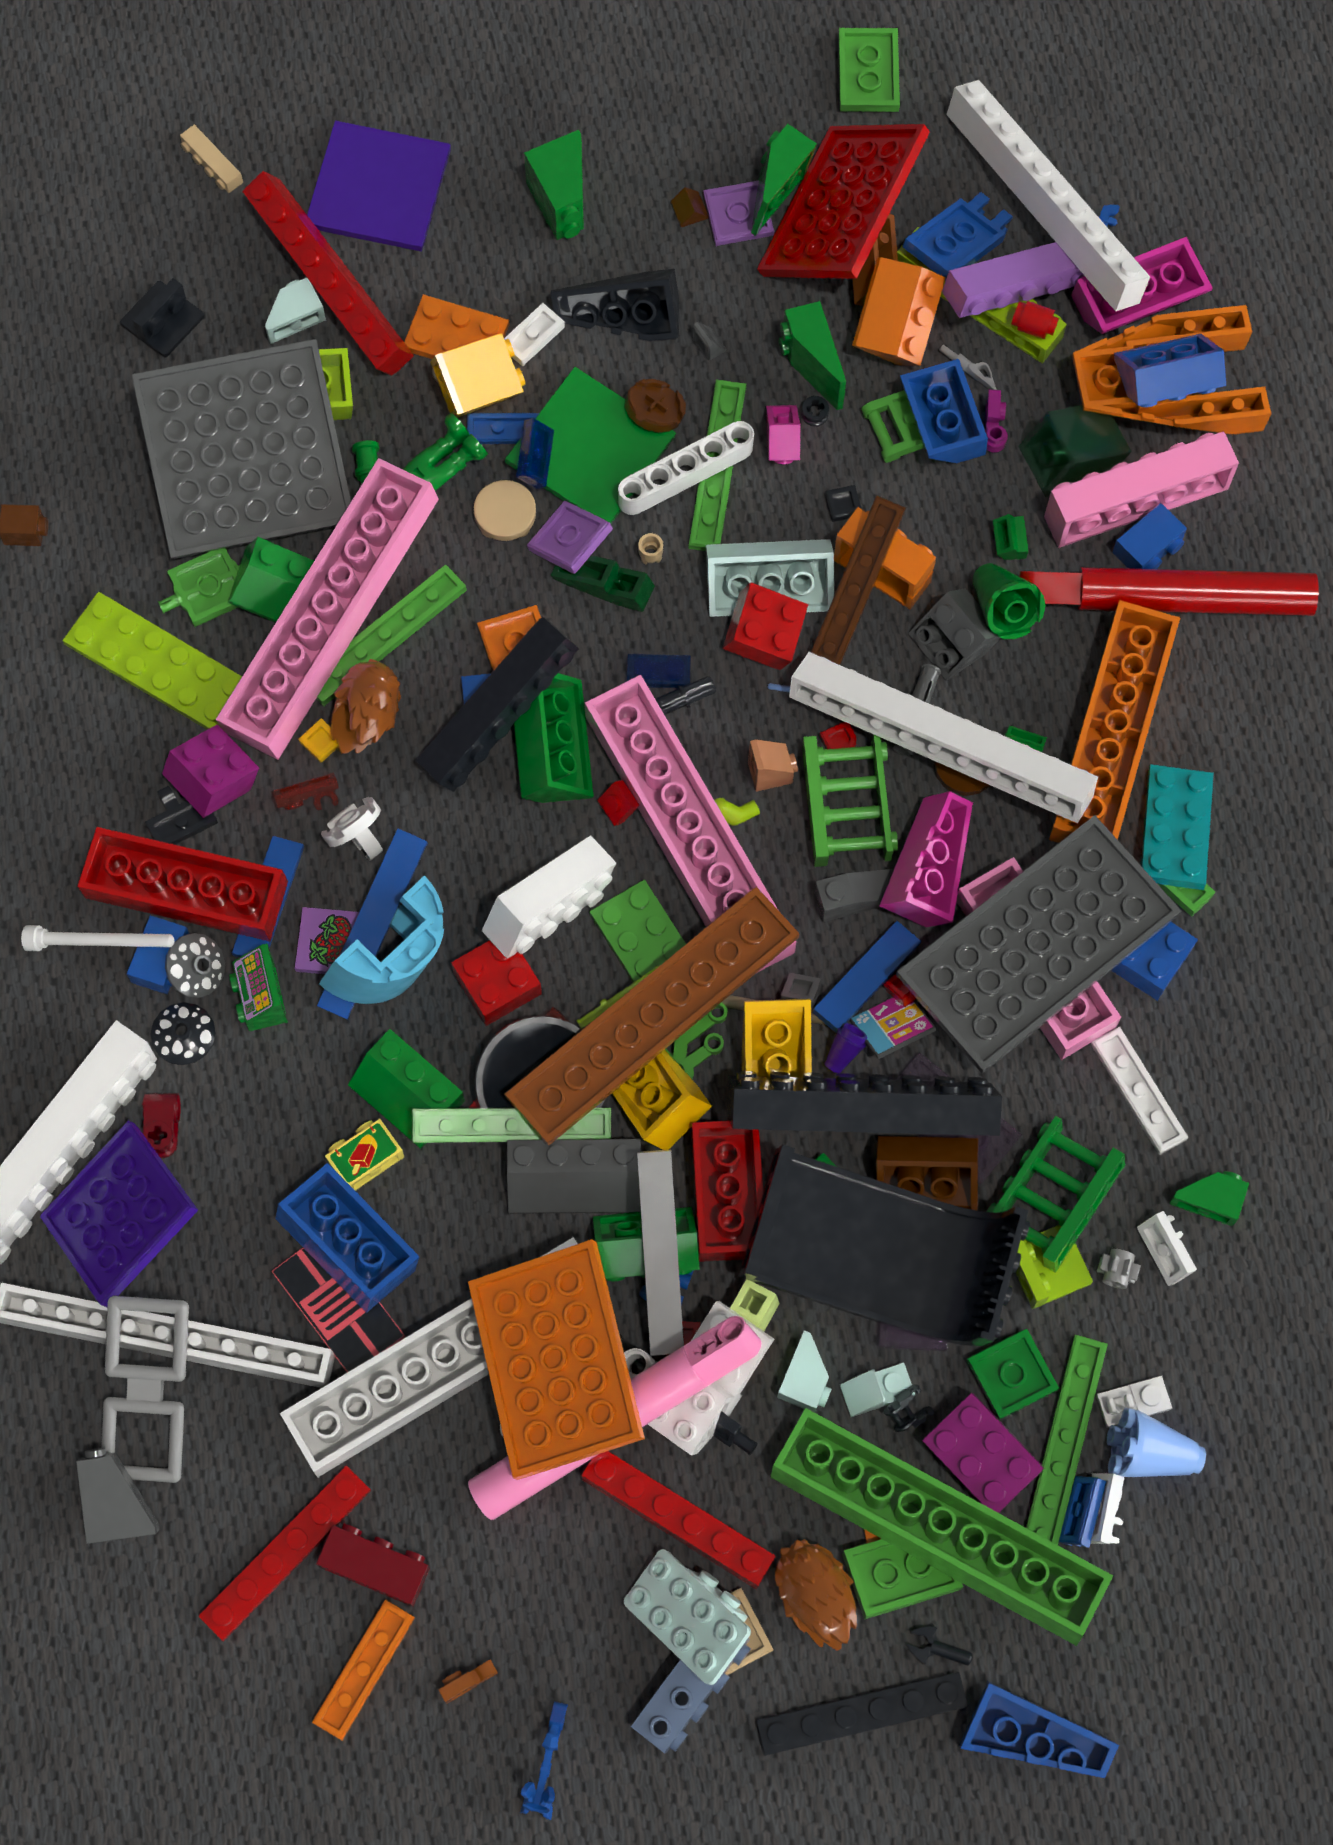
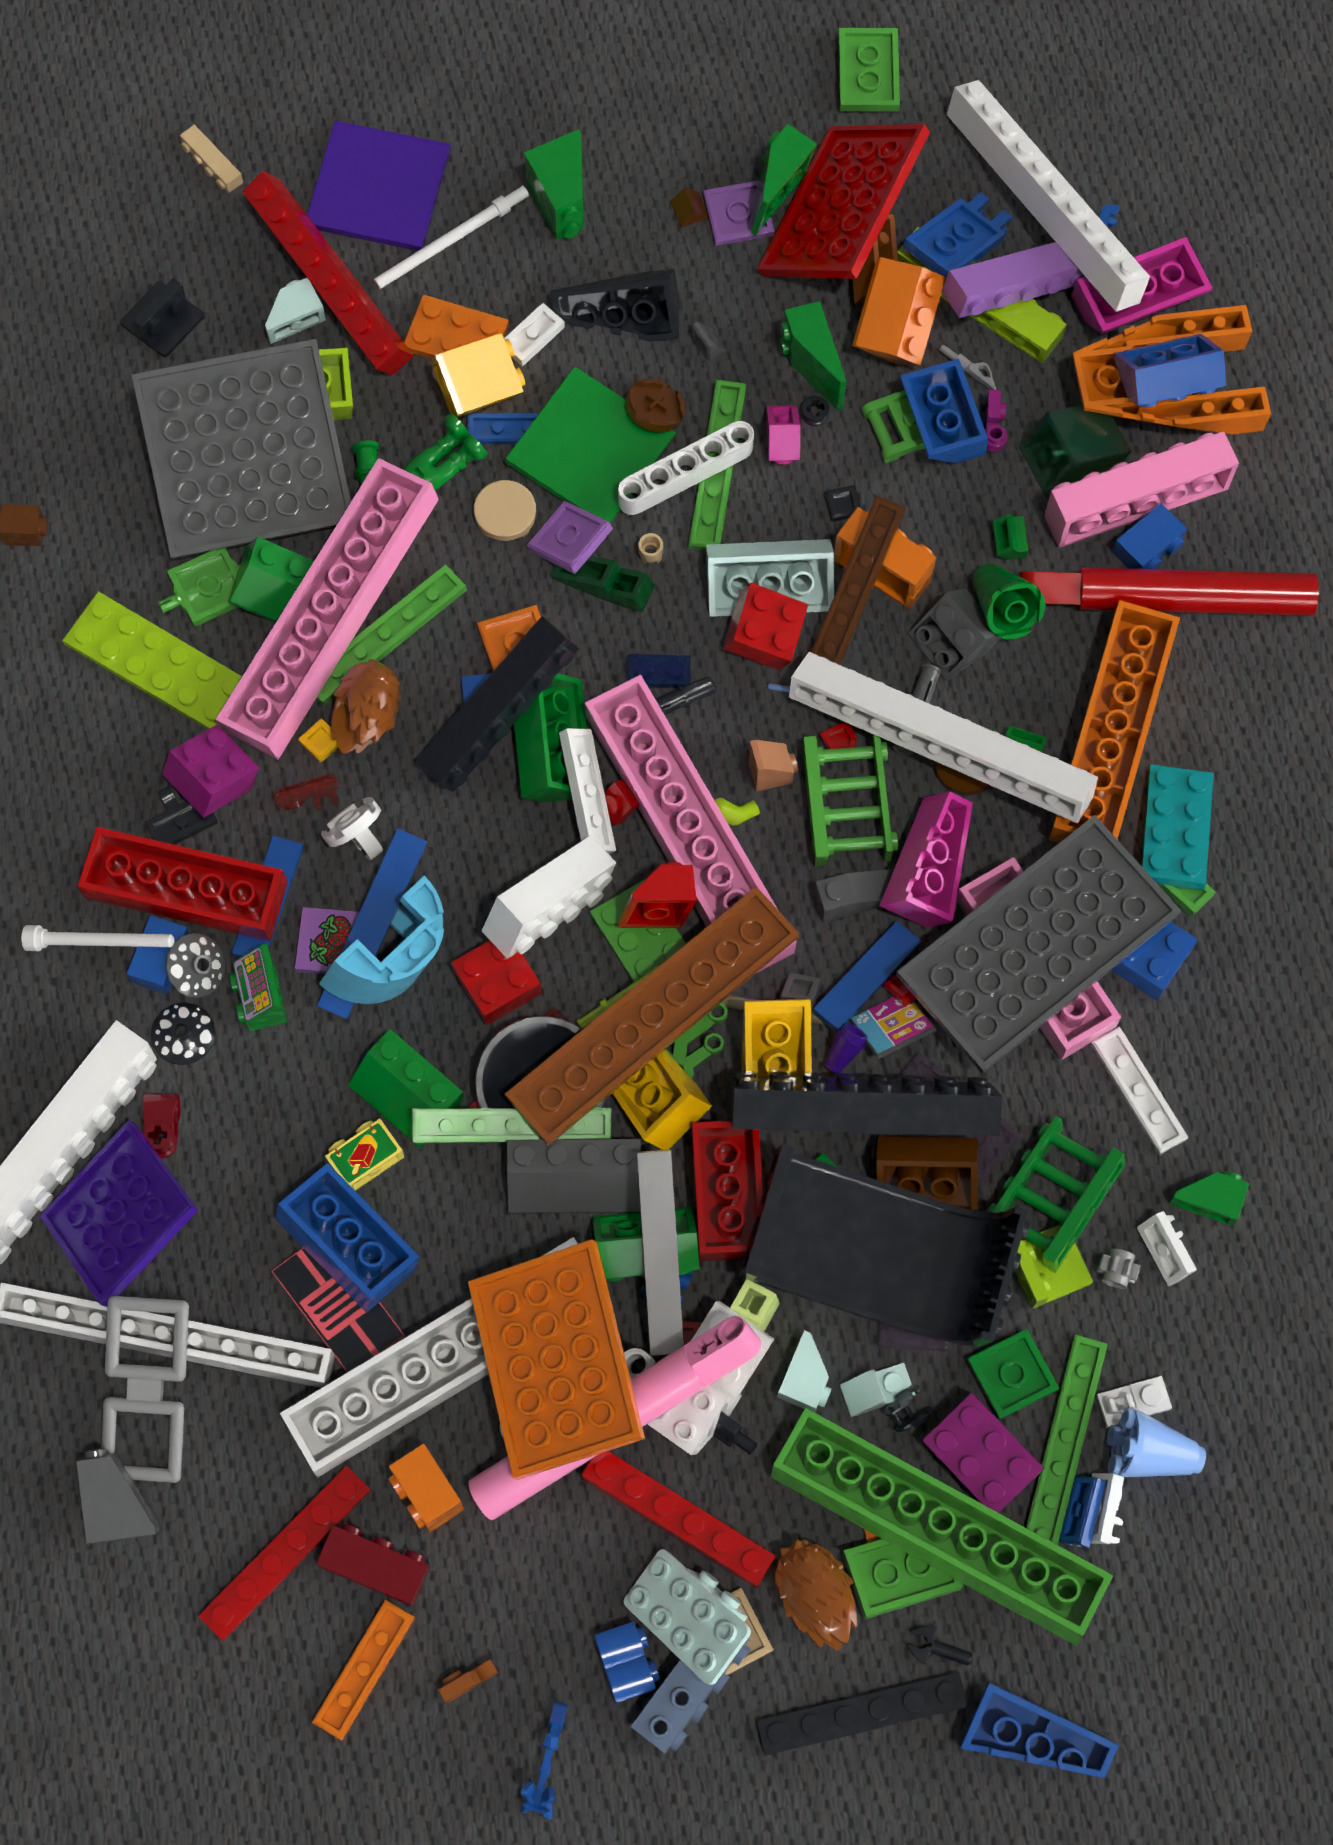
clear blue plate [516,418,554,489] -> none
red brick [1011,301,1059,340] -> none
none -> white bar [373,186,529,289]
none -> orange brick [388,1443,465,1533]
none -> white plate [559,728,616,854]
none -> blue brick [594,1621,660,1704]
none -> red slope [618,862,697,928]

